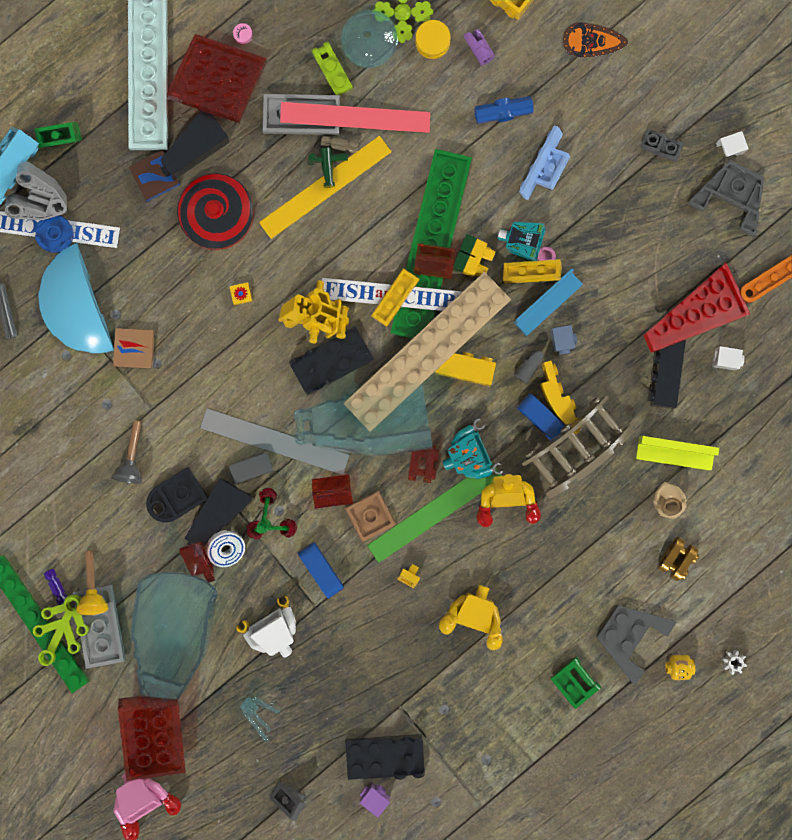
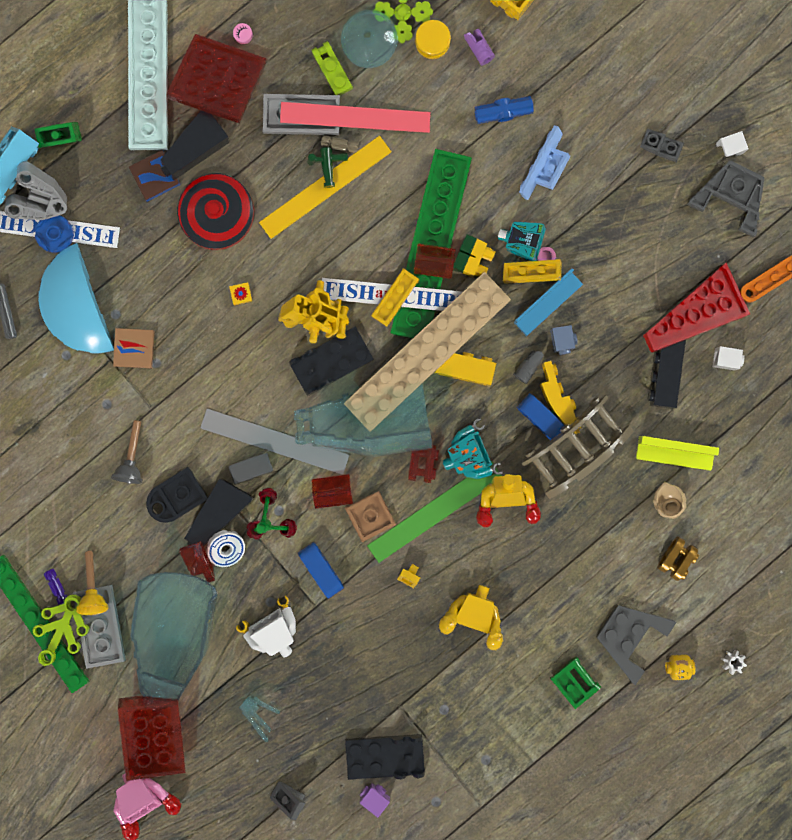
sticker [562,22,628,58] -> none

